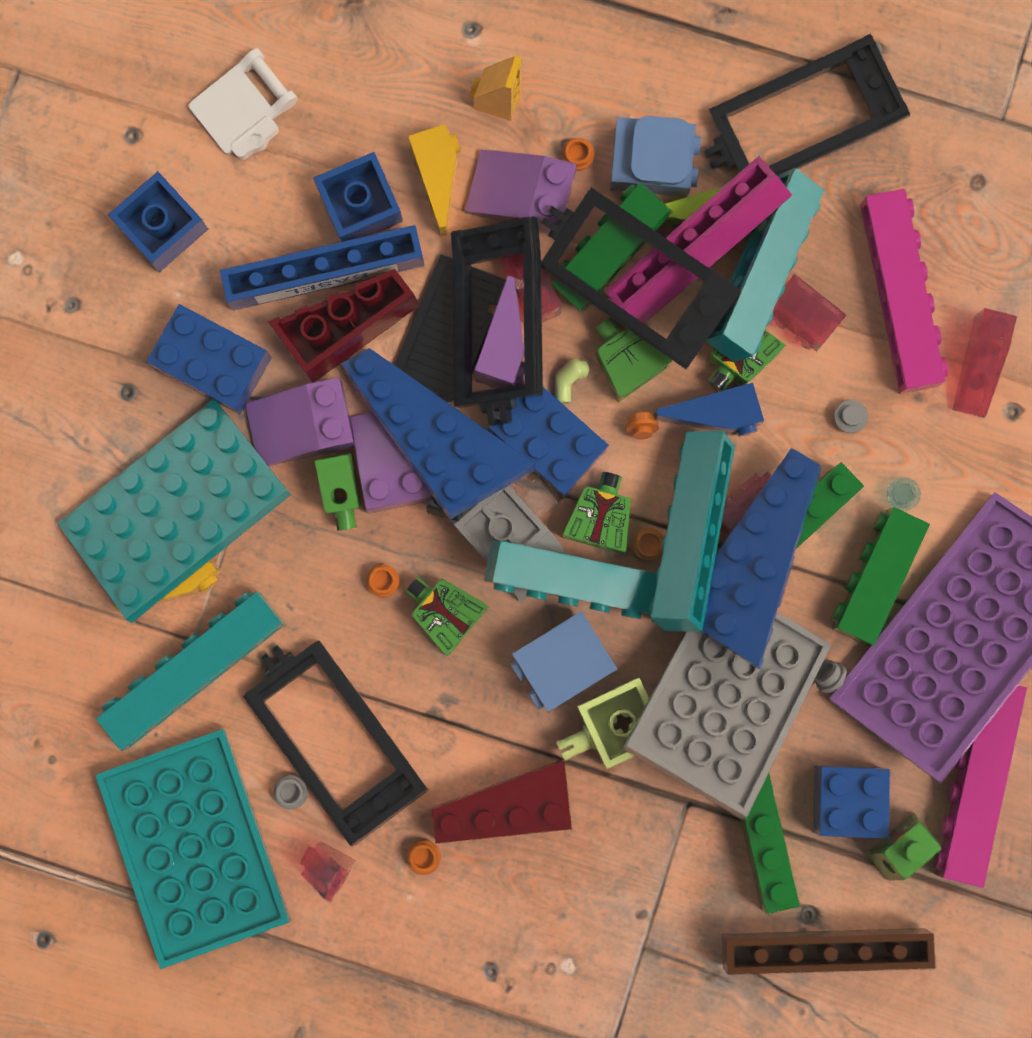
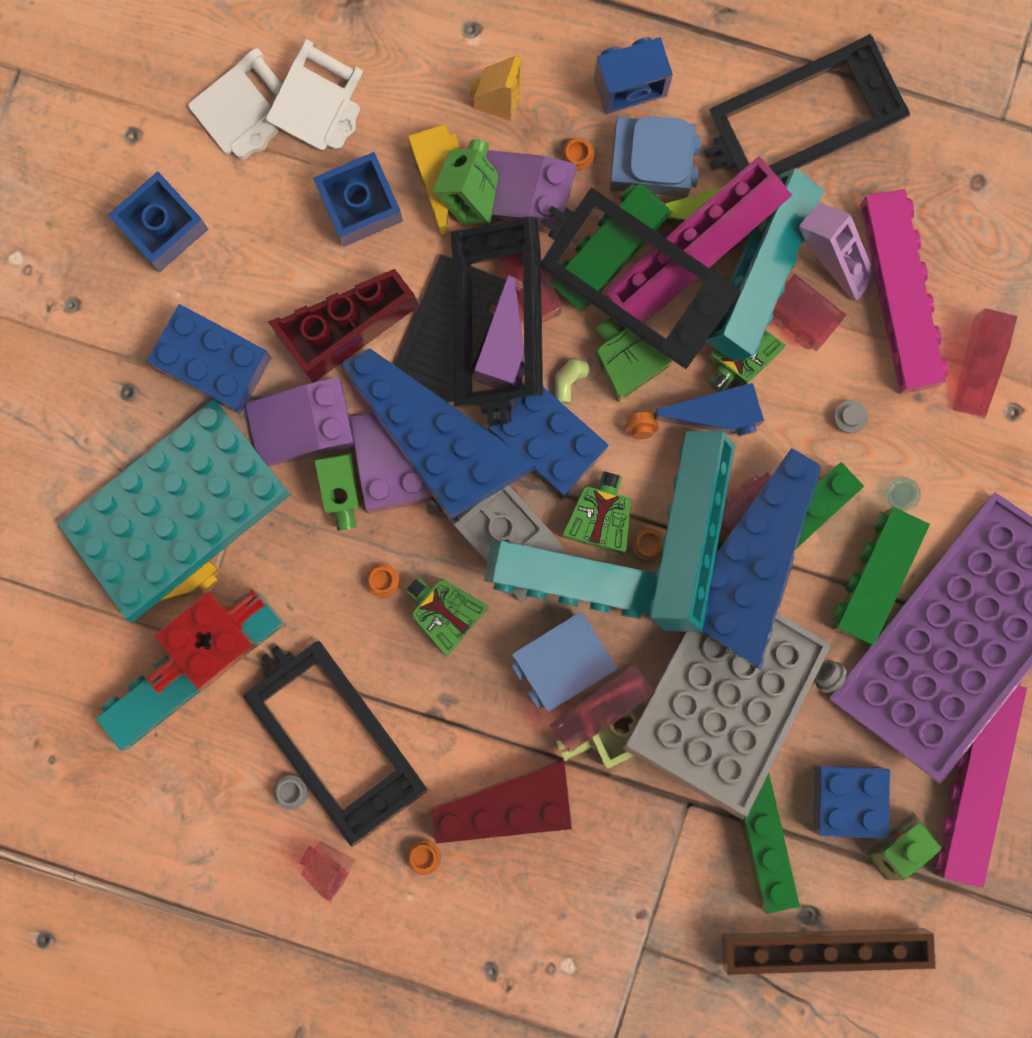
teal plate [95,728,291,970] -> none
blue brick [220,225,425,311] -> none
none -> red brick [145,588,266,694]
none -> white piece [266,39,364,151]
none -> bright green torso [433,139,498,224]
none -> clear pink slope [550,664,656,753]
none -> blue brick [594,37,673,114]
none -> lavender slope [799,202,876,301]

